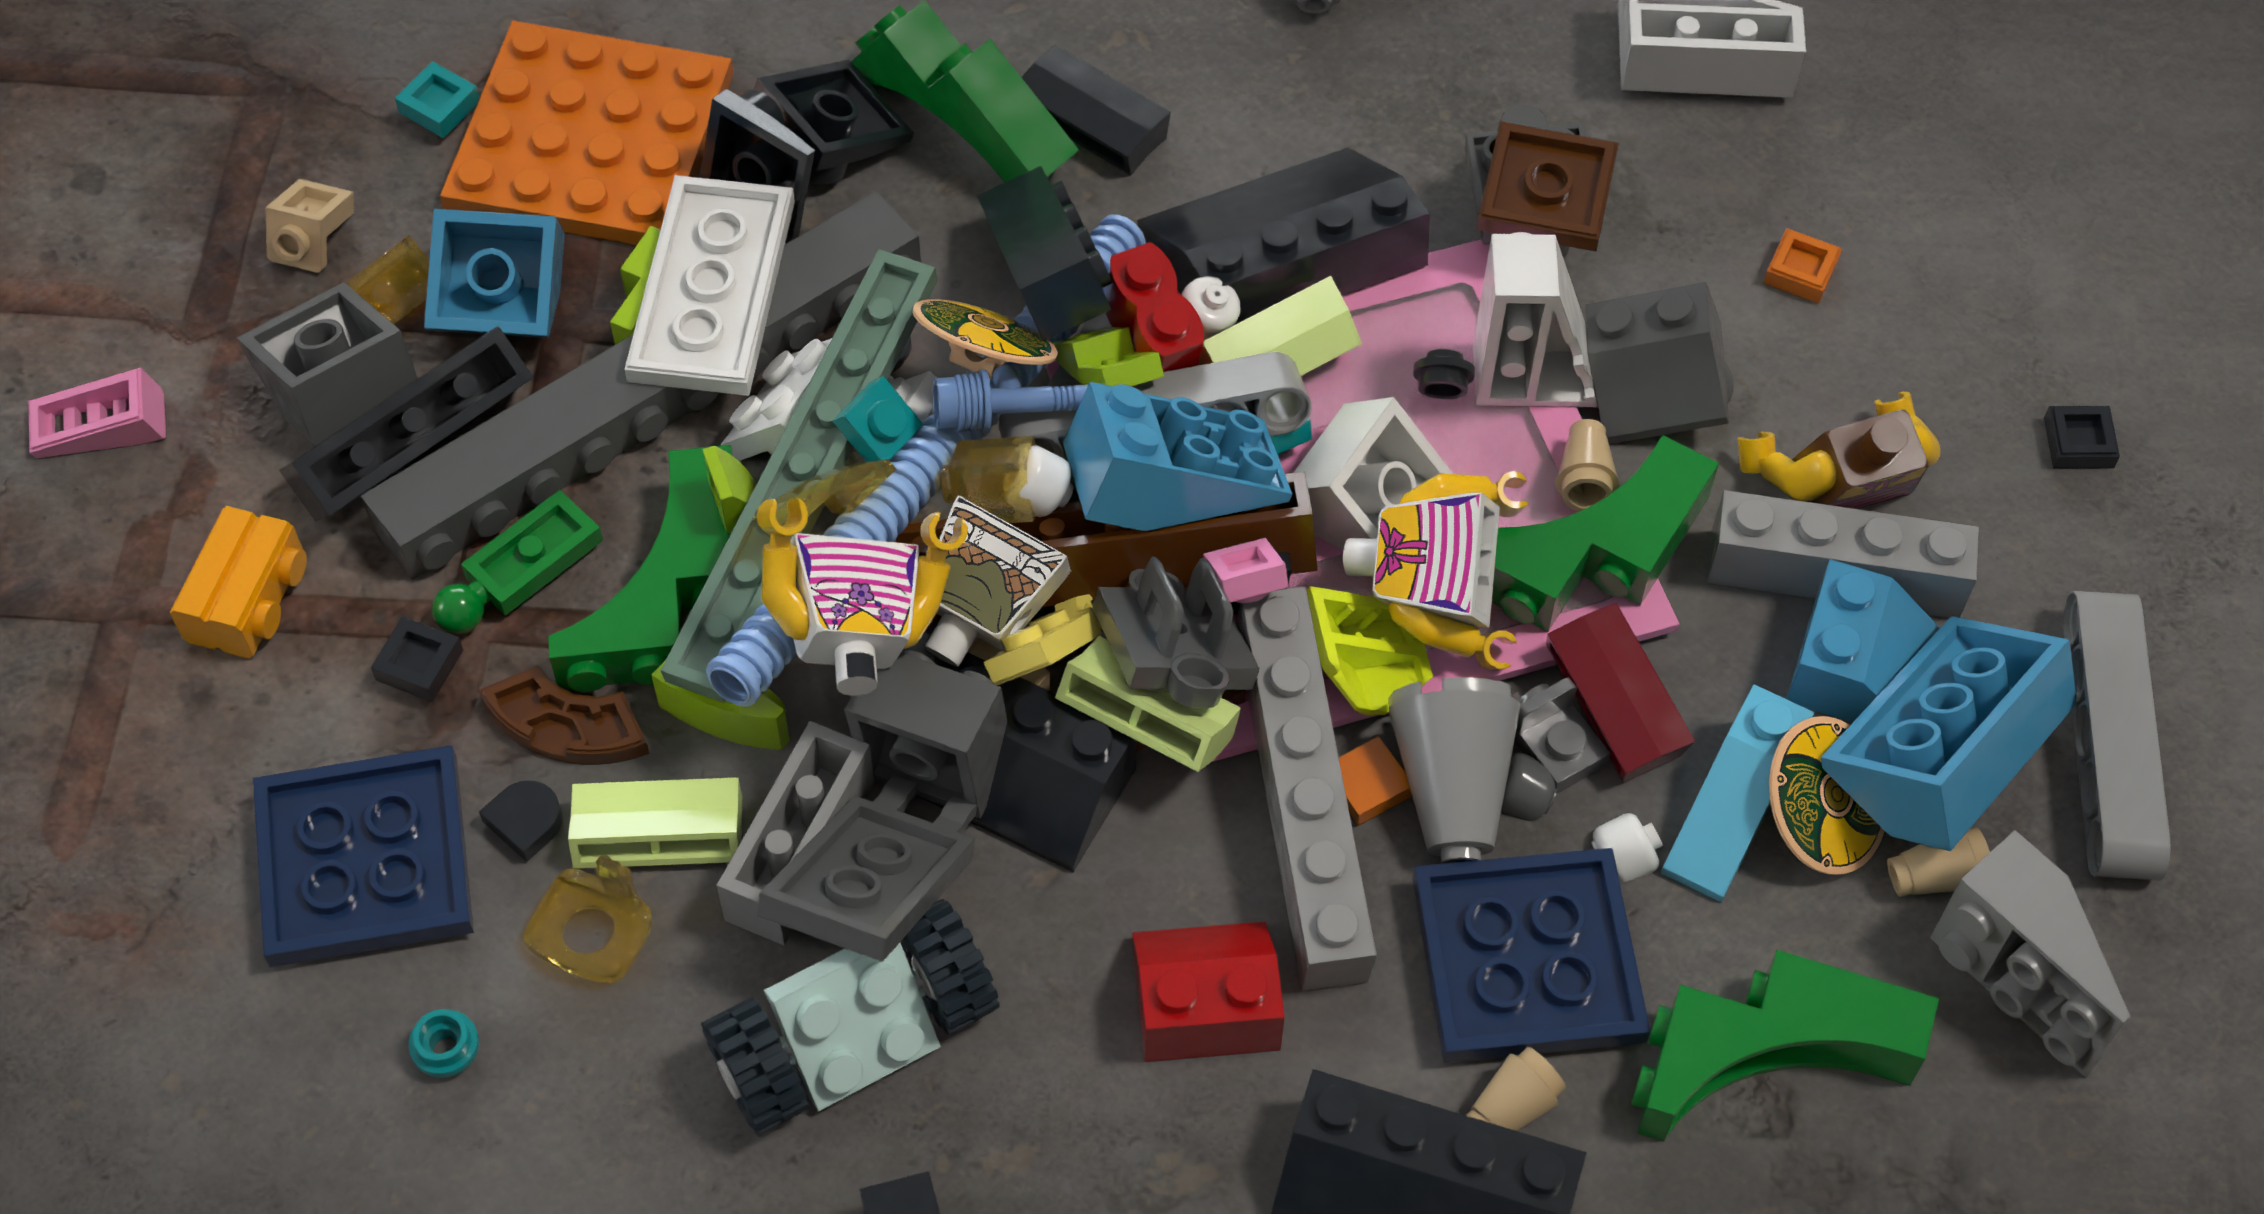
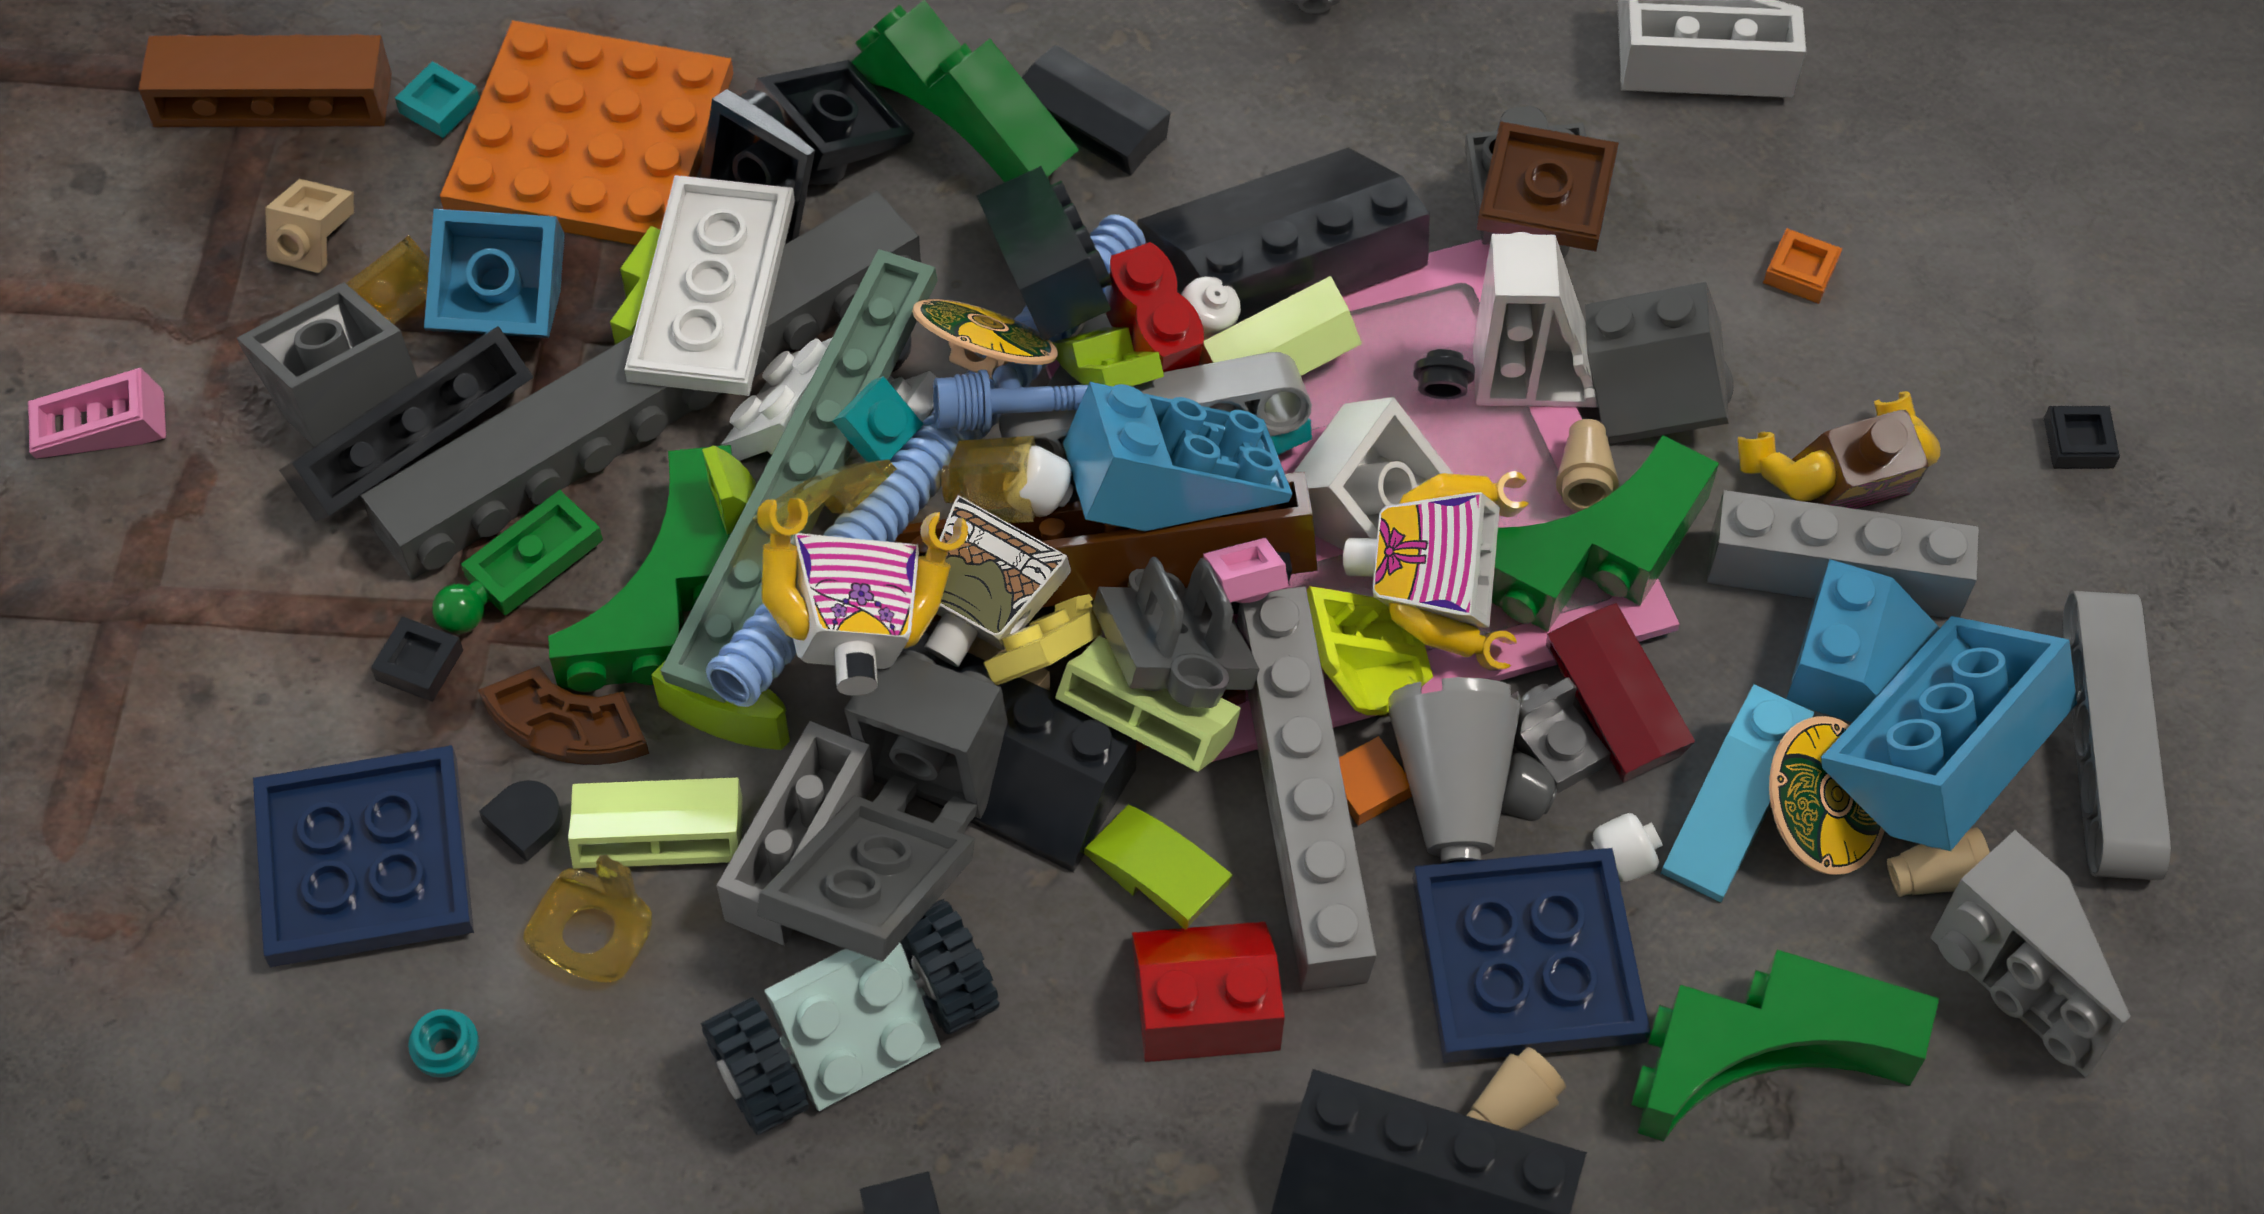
light orange brick [170,506,307,659] -> none
none -> dark orange brick [139,34,392,127]
none -> lime slope [1084,804,1232,930]

